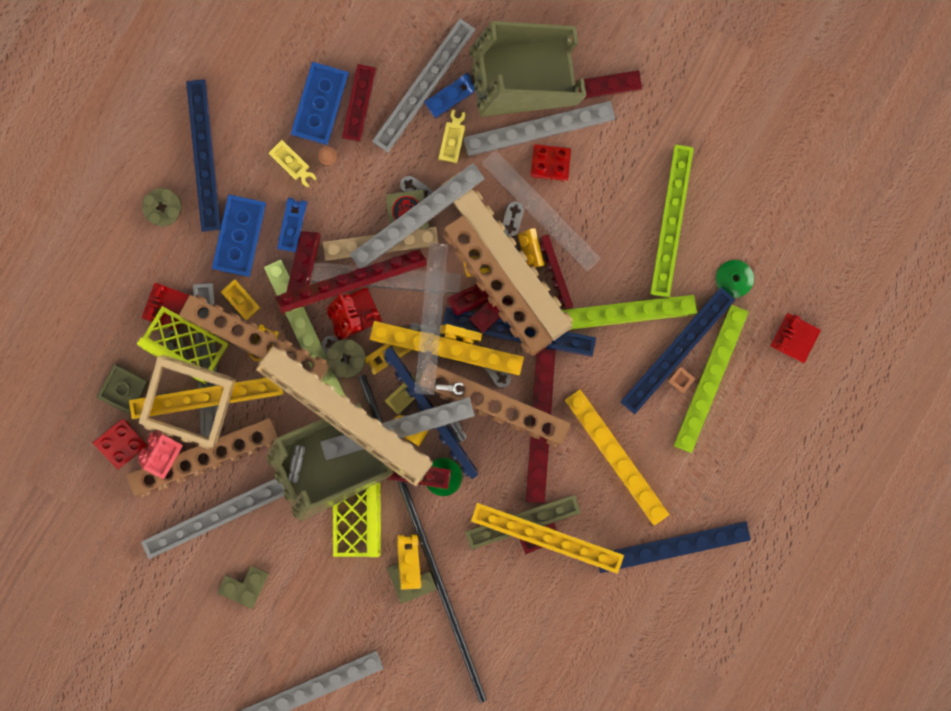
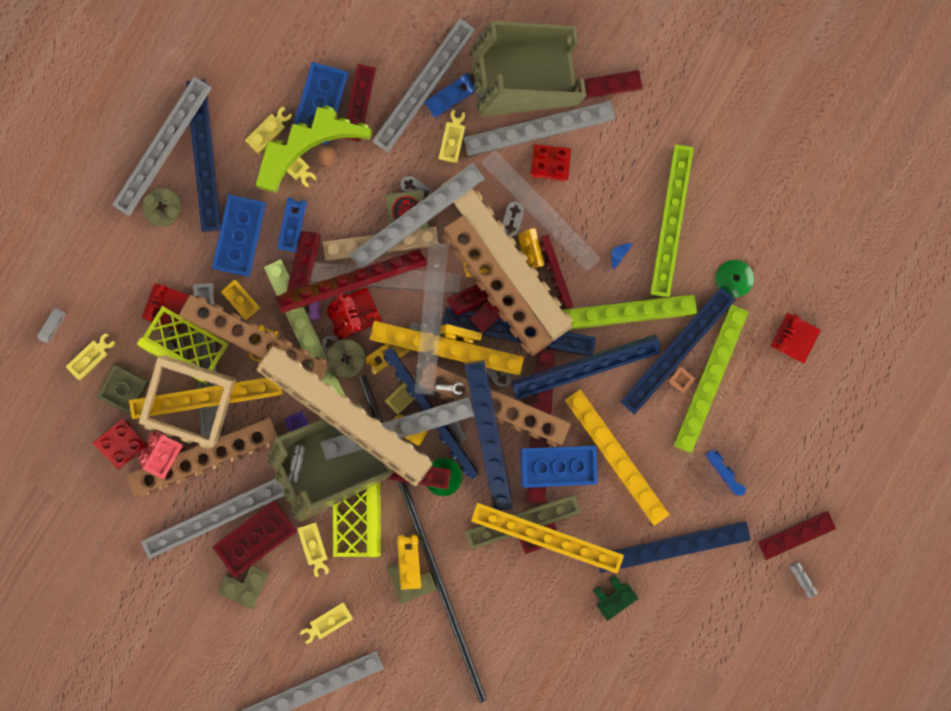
none -> light grey beam [38,308,66,344]
none -> light yellow plate [66,334,116,381]
none -> light grey plate [112,76,212,216]
none -> dark red plate [212,500,298,578]
none -> light yellow plate [245,107,293,155]
none -> lime arch [256,106,372,193]
none -> dark purple plate [284,411,309,432]
none -> light yellow plate [297,522,329,577]
none -> light yellow plate [300,602,353,644]
none -> medium lavender pin [307,301,323,320]
none -> dark blue plate [465,360,514,511]
none -> dark blue plate [511,334,660,400]
none -> blue plate [520,446,598,488]
none -> dark green plate [593,575,639,621]
none -> blue piece [611,243,632,270]
none -> blue plate [704,450,746,496]
none -> dark red plate [757,511,836,560]
none -> light grey axle [790,562,818,598]

